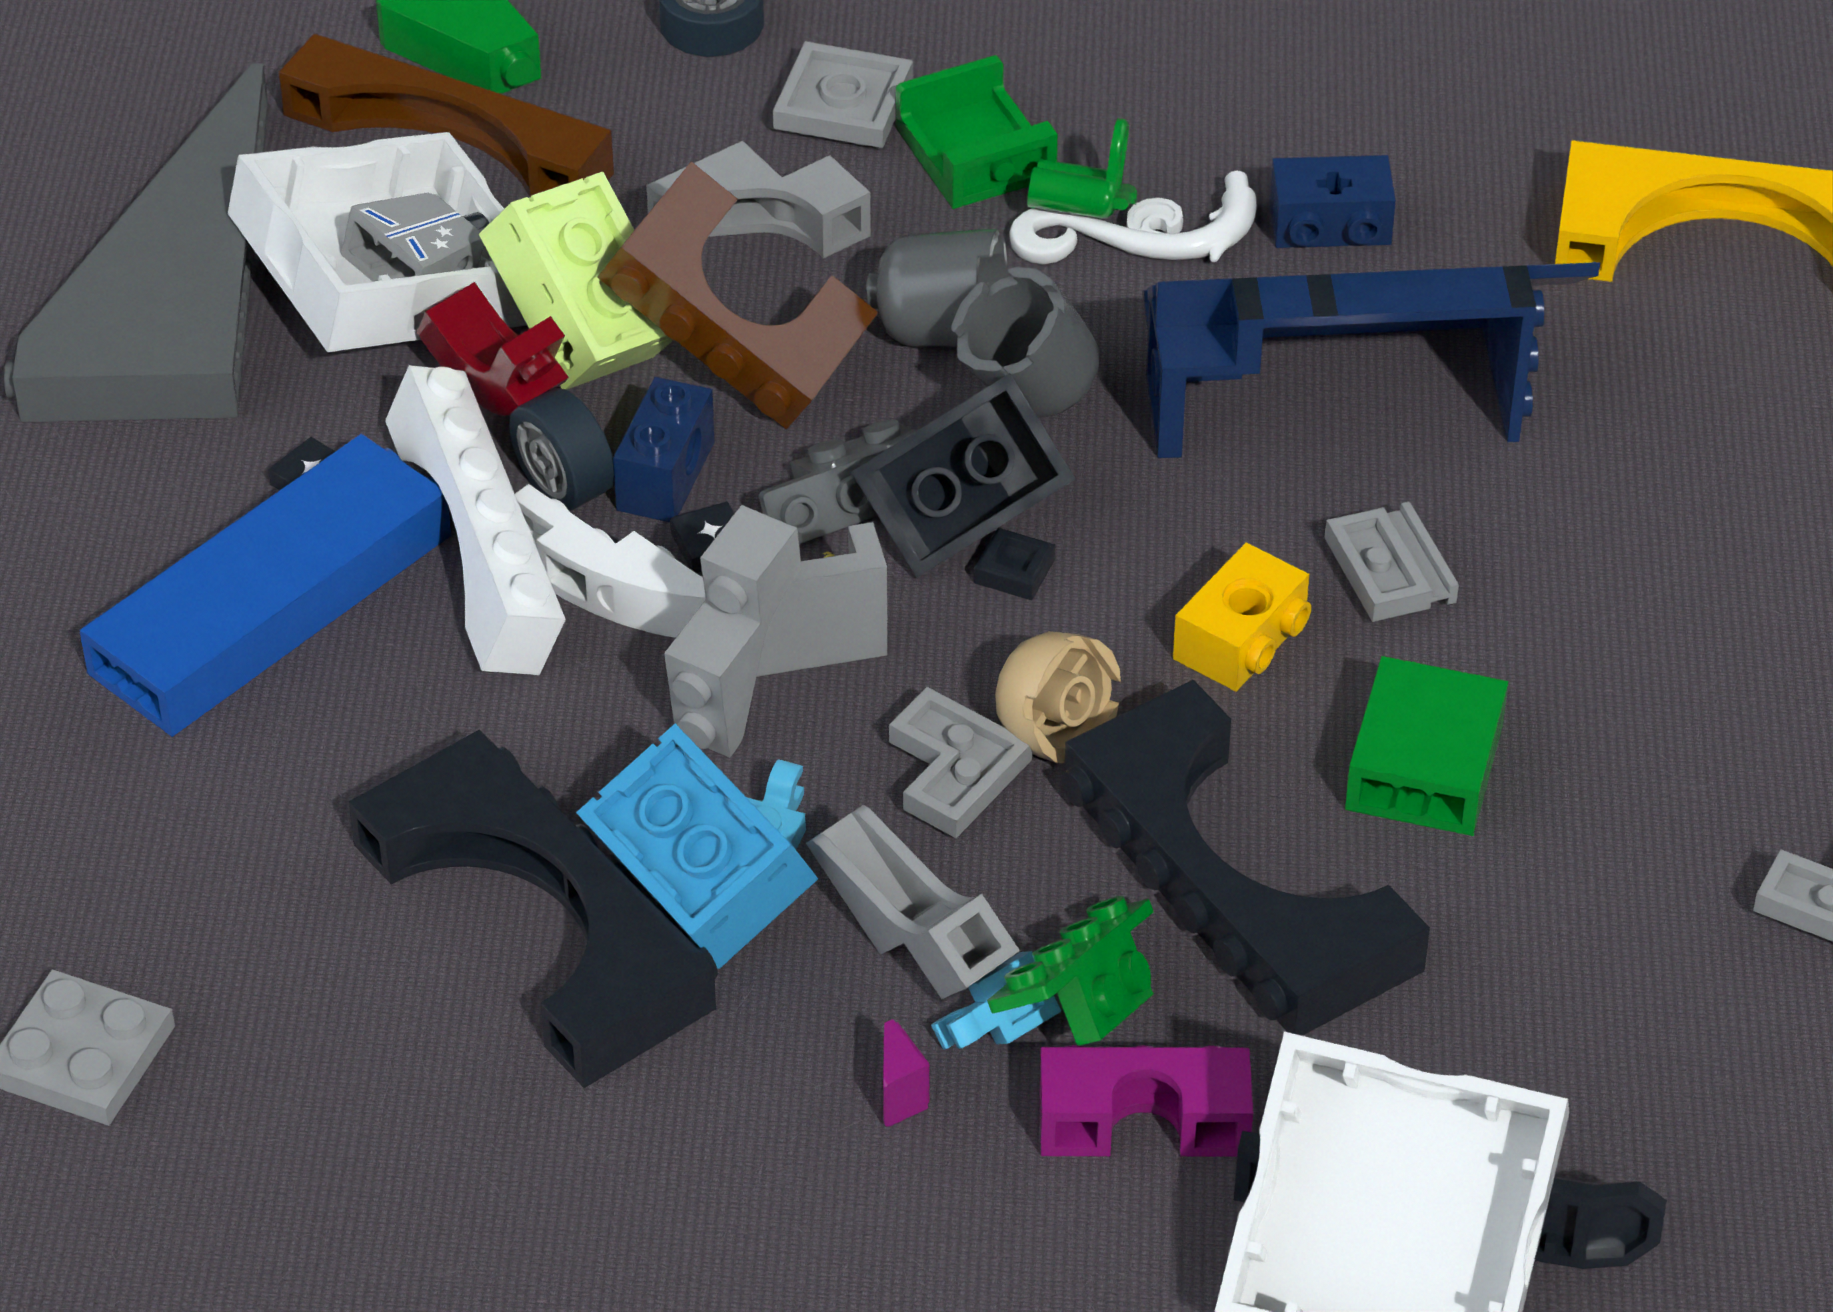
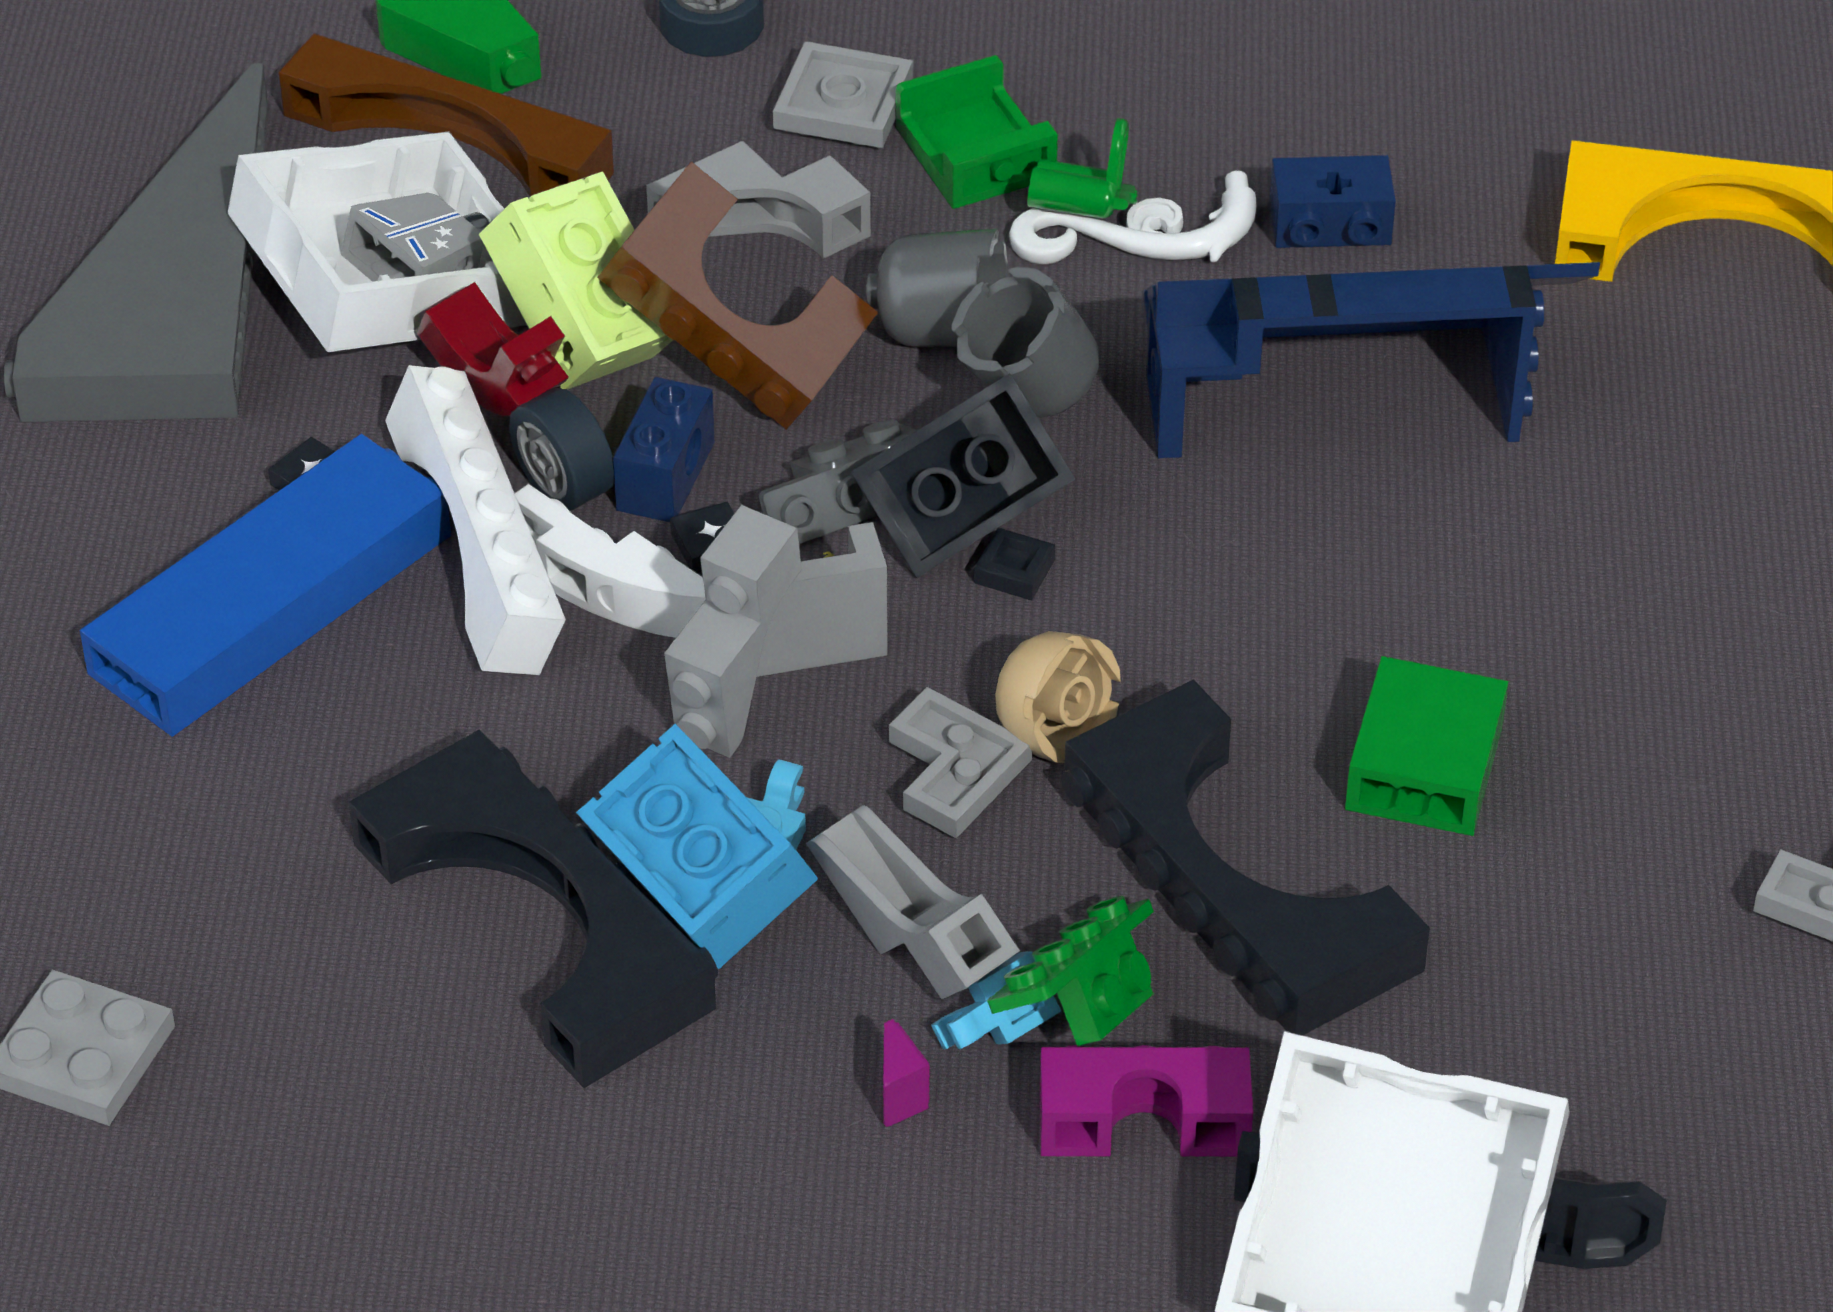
yellow brick [1173,542,1311,692] -> none
light grey plate [1324,501,1459,622] -> none

